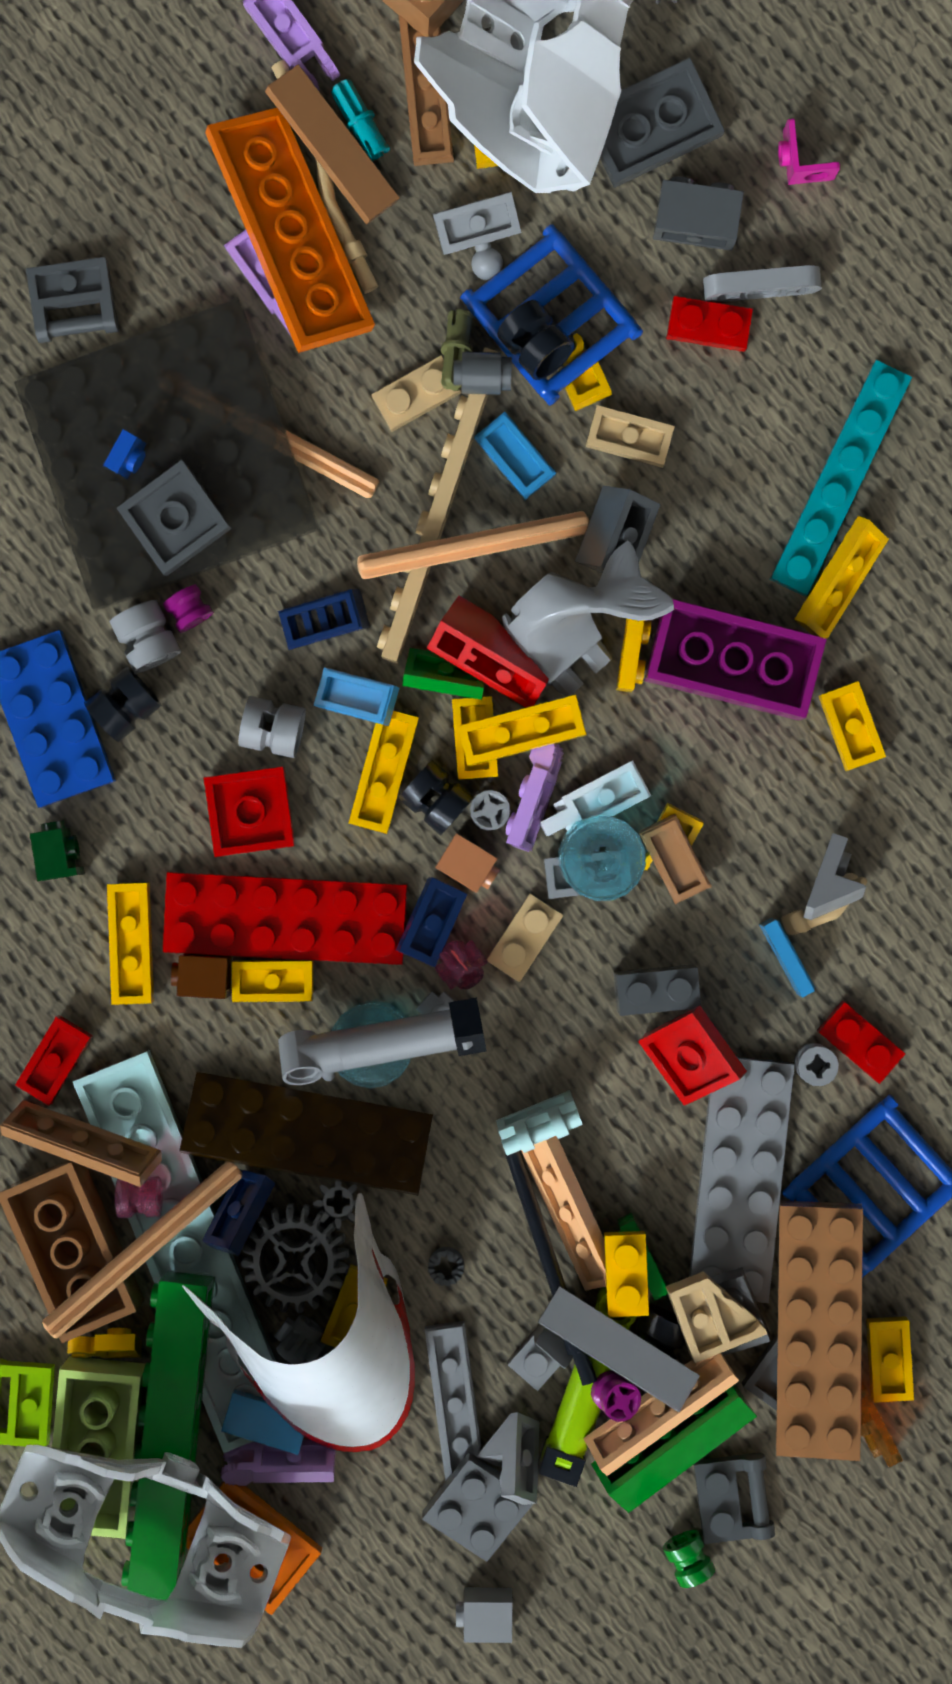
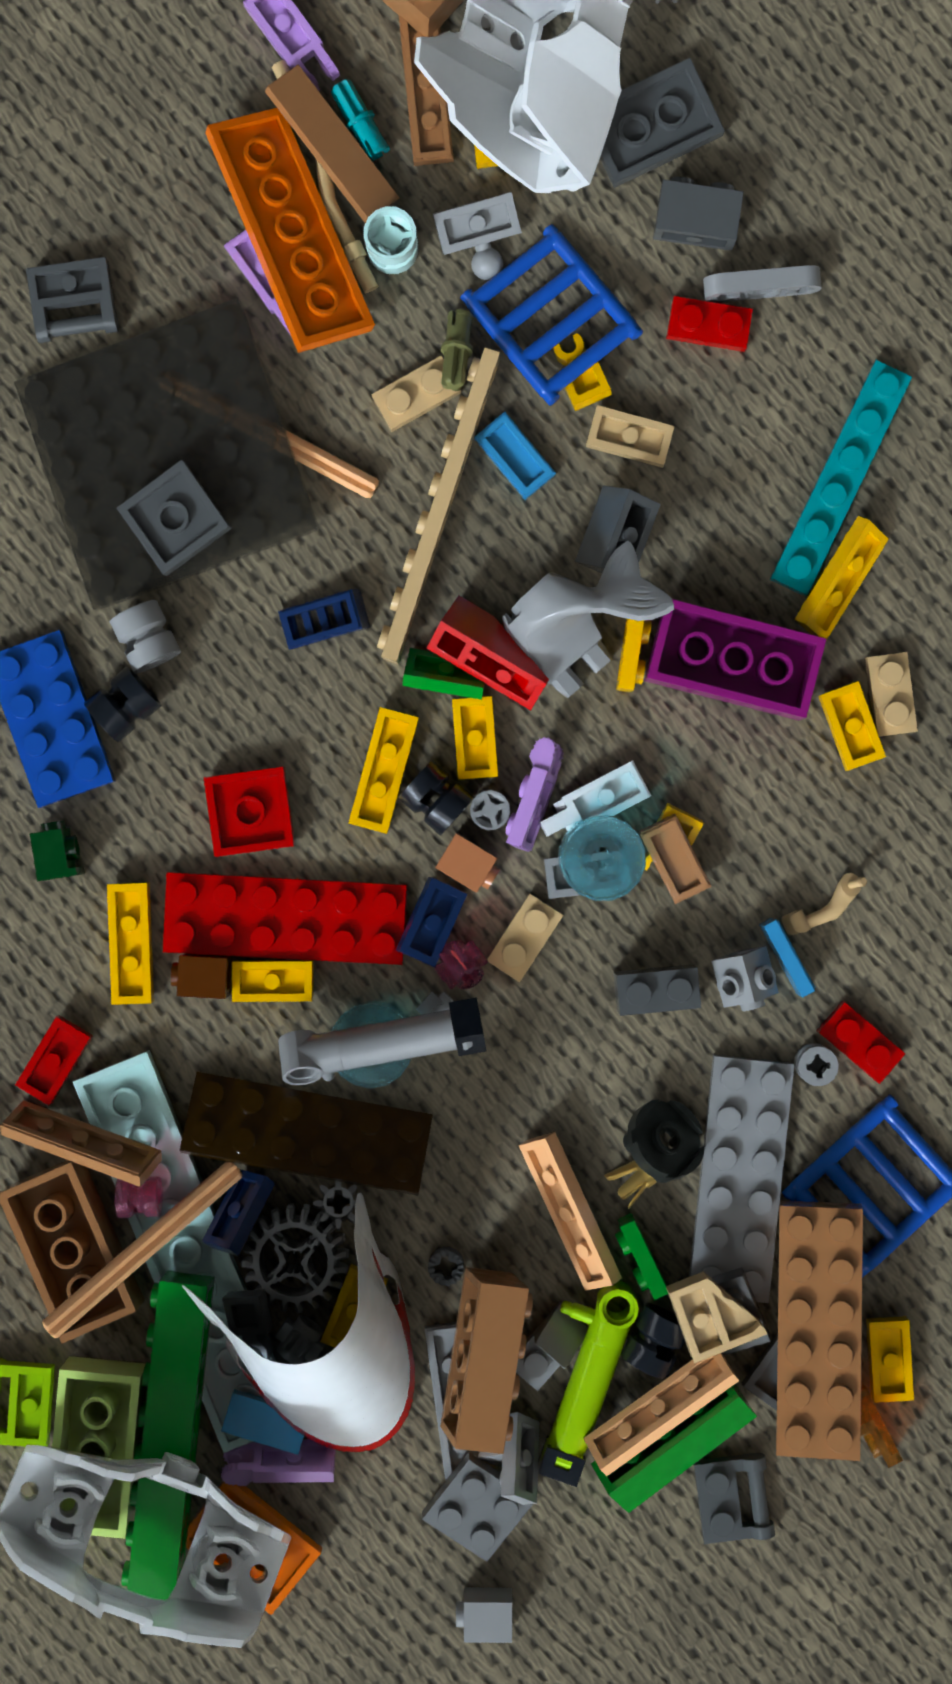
yellow plate [67,1328,142,1358] -> none
blue plate [103,429,147,479] -> none
magenta wheel [163,584,214,633] -> none
light grey wheel [238,696,306,758] -> none
dark azure tile [313,667,400,726] -> none
light nougat axle [357,511,590,579] -> none
dark grey brick [453,352,512,395] -> none
yellow plate [458,695,587,766] -> none
light aqua plate [496,1090,583,1156] -> none
black wheel [497,300,574,380] -> none
black bar [504,1151,598,1386] -> none
light grey tile [538,1286,700,1412] -> none
magenta wheel [591,1370,641,1422] -> none
yellow plate [604,1231,649,1317] -> none
red plate [638,1005,747,1106] -> none
green wheel [663,1530,716,1588] -> none
dark pink bracket [778,118,840,185] -> none
light grey slope [803,833,866,920] -> none
none -> dark grey plate [222,1289,274,1359]
none -> light aqua wheel [364,206,418,274]
none -> medium nougat brick [440,1267,533,1454]
none -> pearl gold piece [604,1160,657,1209]
none -> pearl dark grey plate [623,1099,705,1183]
none -> light grey brick [711,946,779,1011]
none -> tan plate [865,652,918,737]

